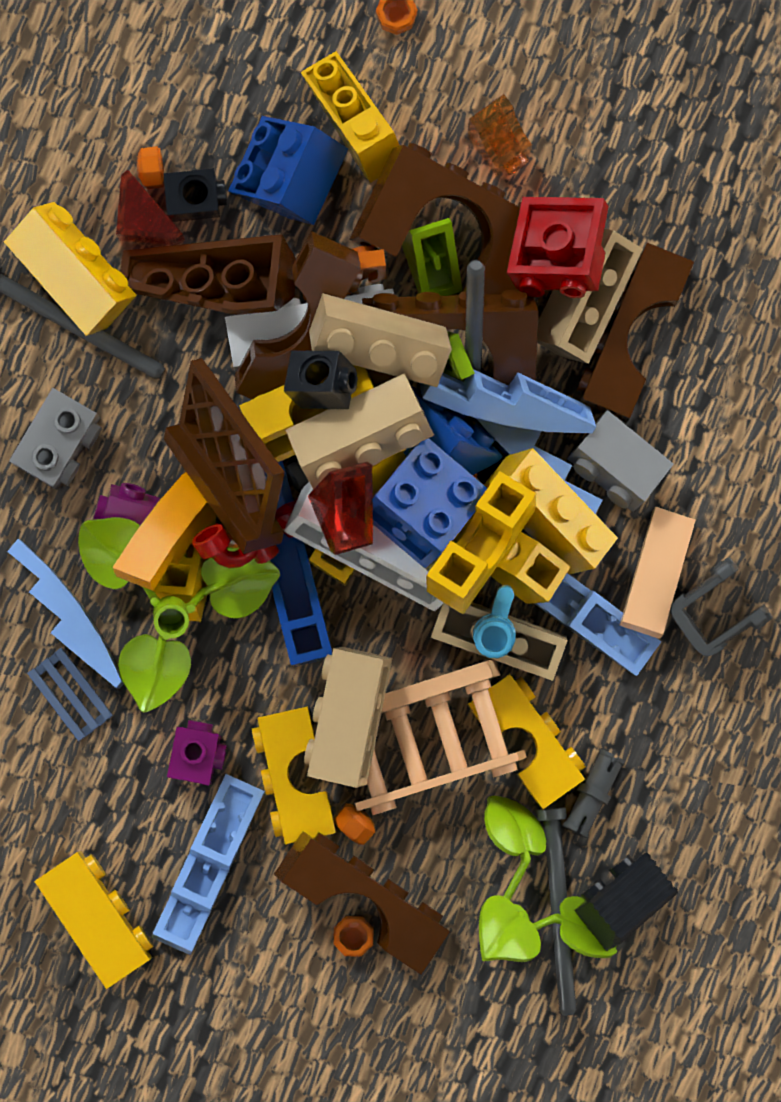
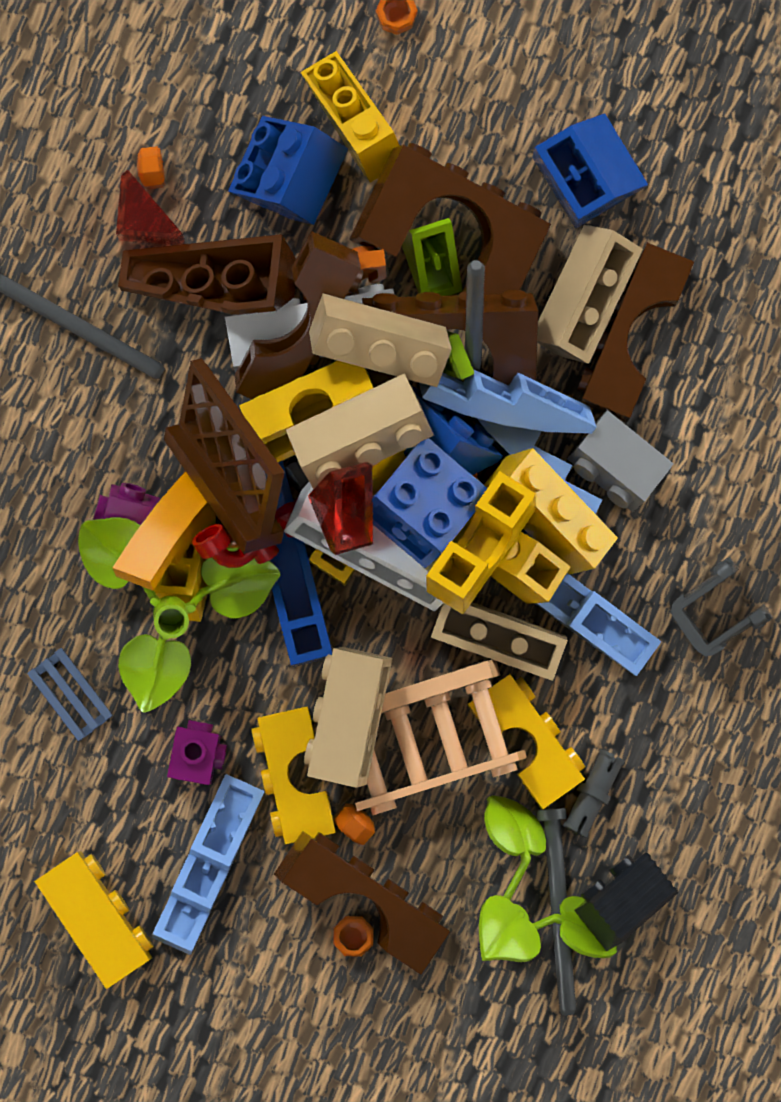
yellow brick [4,202,137,336] -> none
light blue slope [7,539,124,689] -> none
light grey brick [9,388,102,490] -> none
black brick [163,168,227,222] -> none
black brick [284,351,358,409] -> none
clear orange arch [467,94,532,177] -> none
medium azure piece [473,585,516,658] -> none
red plate [507,197,609,298] -> none
light nougat tile [619,506,696,639] -> none
none -> blue slope [532,113,648,229]

